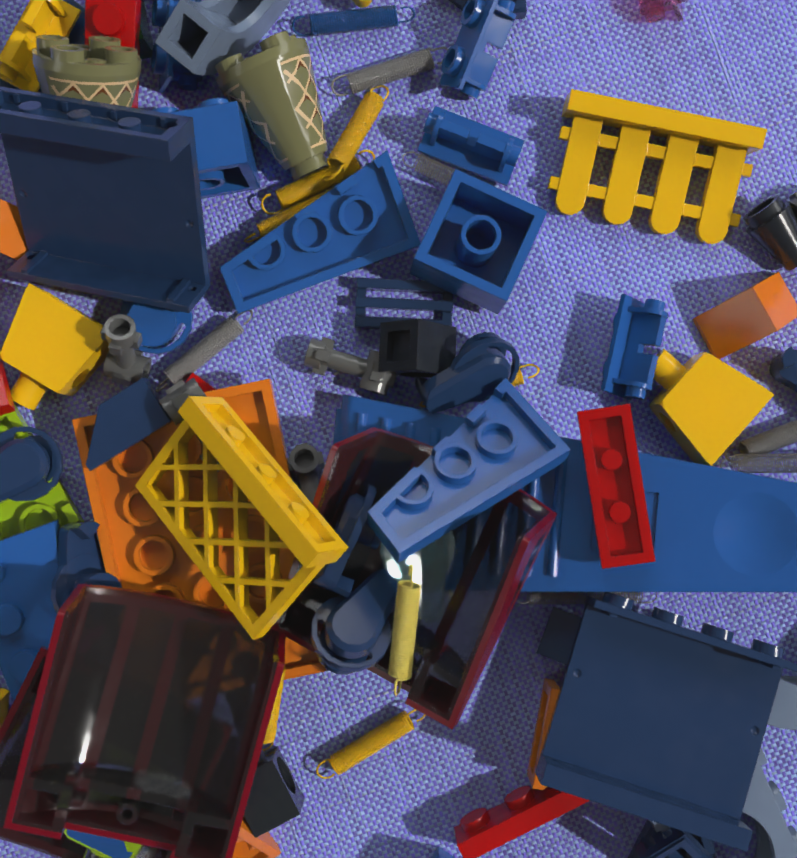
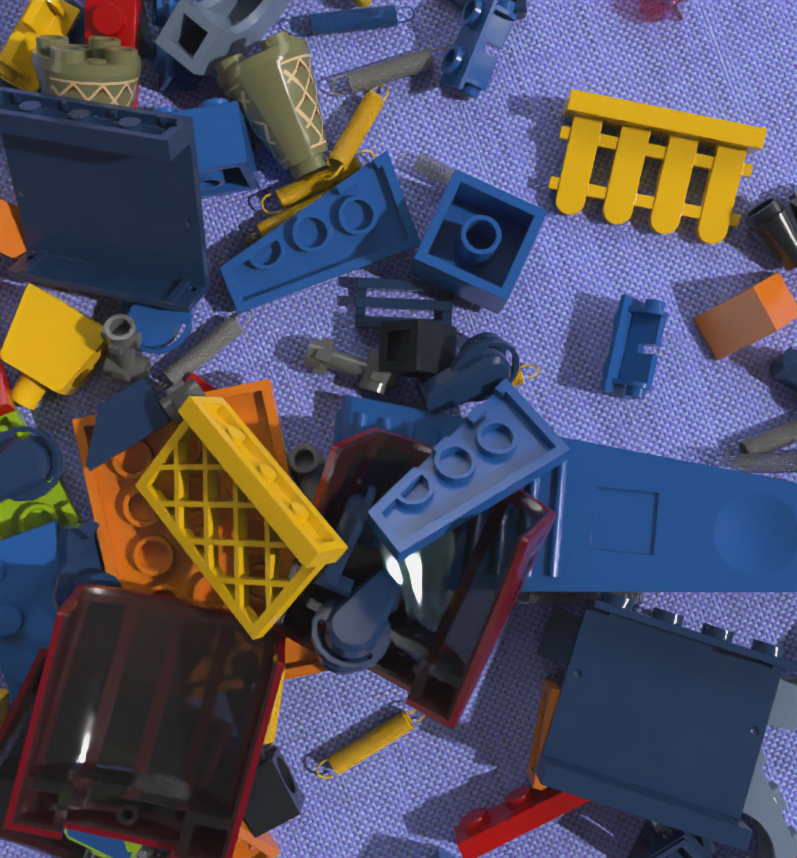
light yellow piece [388,563,421,696] -> none
blue hinge [417,106,525,186] -> none
red plate [576,404,656,569] -> none
yellow torso [649,349,774,466] -> none

